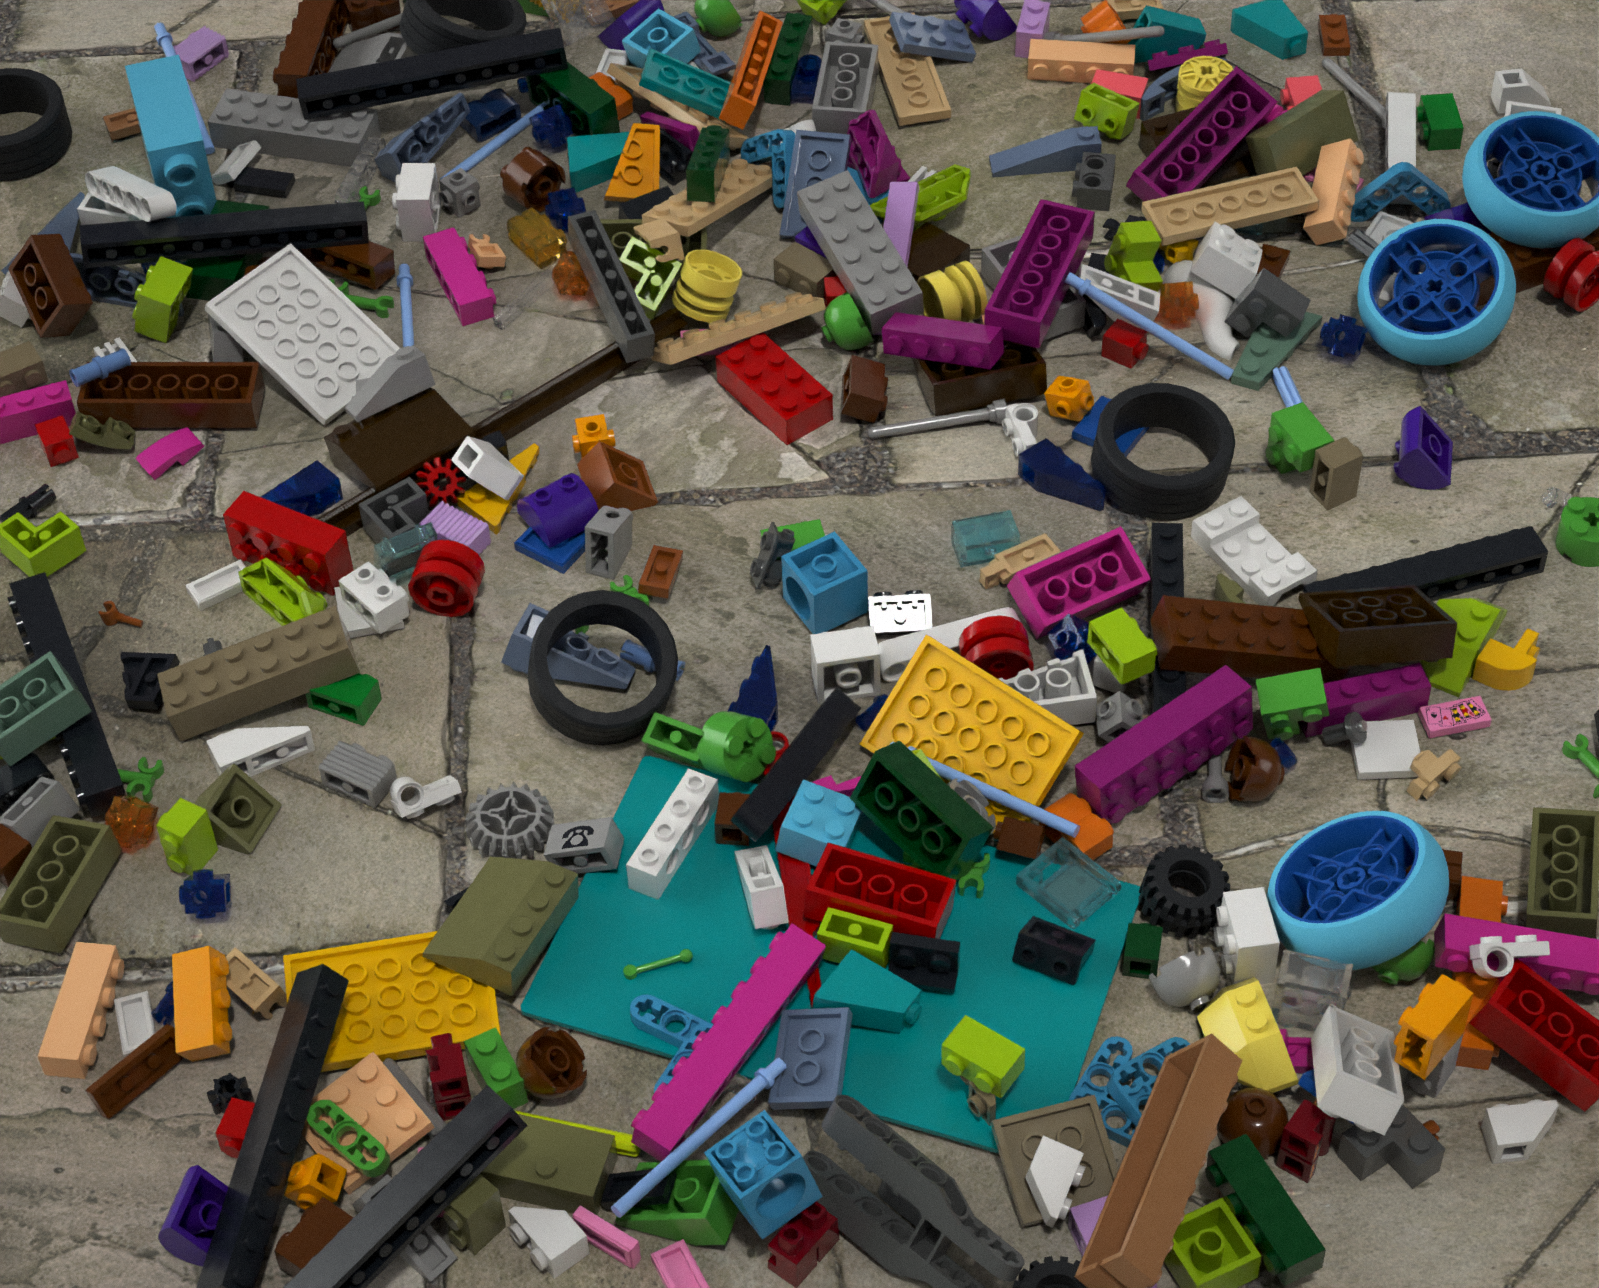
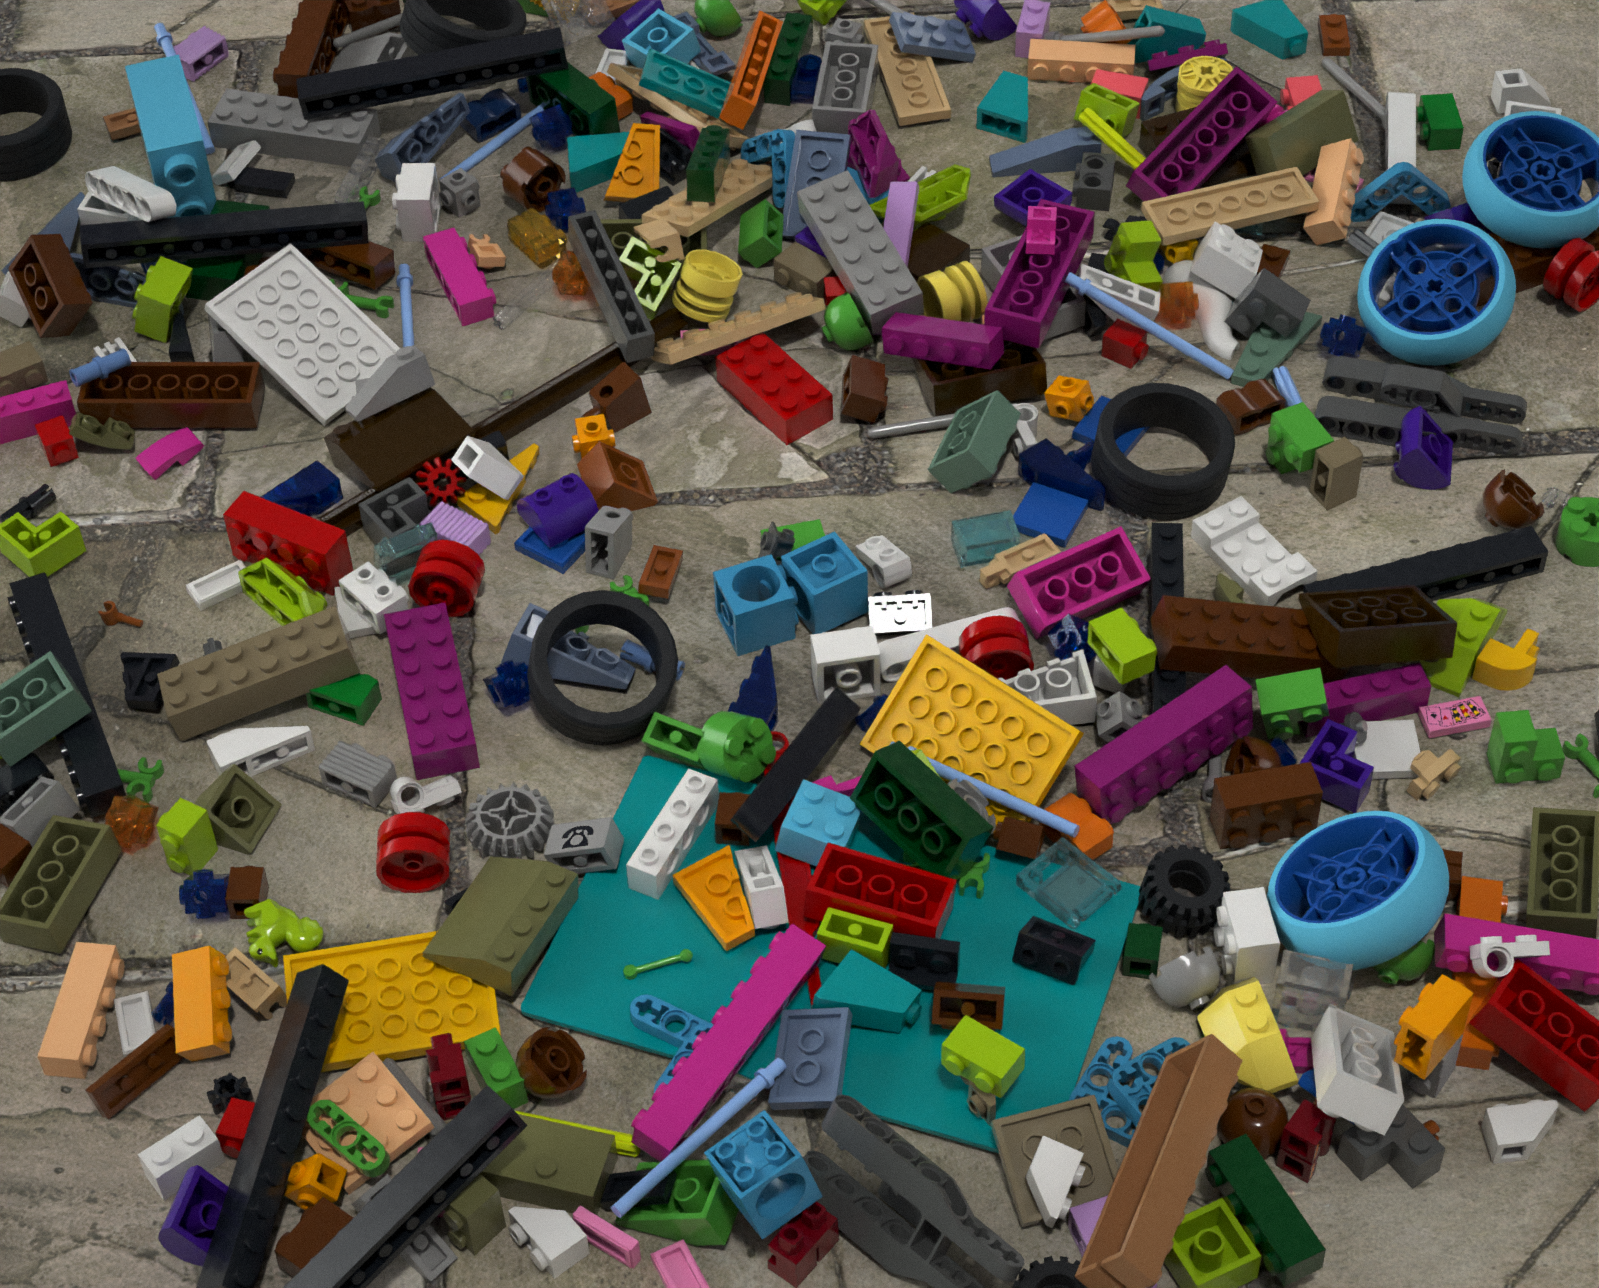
none -> white brick [138,1115,225,1201]
none -> black slope [169,312,195,362]
none -> reddish brown brick [225,865,269,919]
none -> lime animal [244,899,324,968]
none -> red wheel [376,812,450,893]
none -> magenta brick [384,603,480,780]
none -> clear blue brick [483,659,531,708]
none -> reddish brown torso [581,362,652,433]
none -> light orange wing [673,845,755,951]
none -> dark azure brick [713,554,799,656]
none -> bright green brick [738,199,784,268]
none -> white plate [855,535,912,589]
none -> sand green brick [928,390,1021,493]
none -> reddish brown brick [932,981,1005,1031]
none -> teal slope [976,70,1028,143]
none -> dark purple brick [994,169,1073,227]
none -> blue tile [1009,482,1089,548]
none -> dark pink slope [1026,206,1057,255]
none -> clear blue pin [1064,440,1094,473]
none -> neon yellow axle [1078,107,1146,170]
none -> reddish brown brick [1209,762,1323,850]
none -> reddish brown brick [1216,379,1286,435]
none -> dark purple brick [1300,719,1374,813]
none -> dark grey beam [1315,356,1527,455]
none -> reddish brown cylinder [1483,470,1545,530]
none -> bright green brick [1486,710,1565,784]

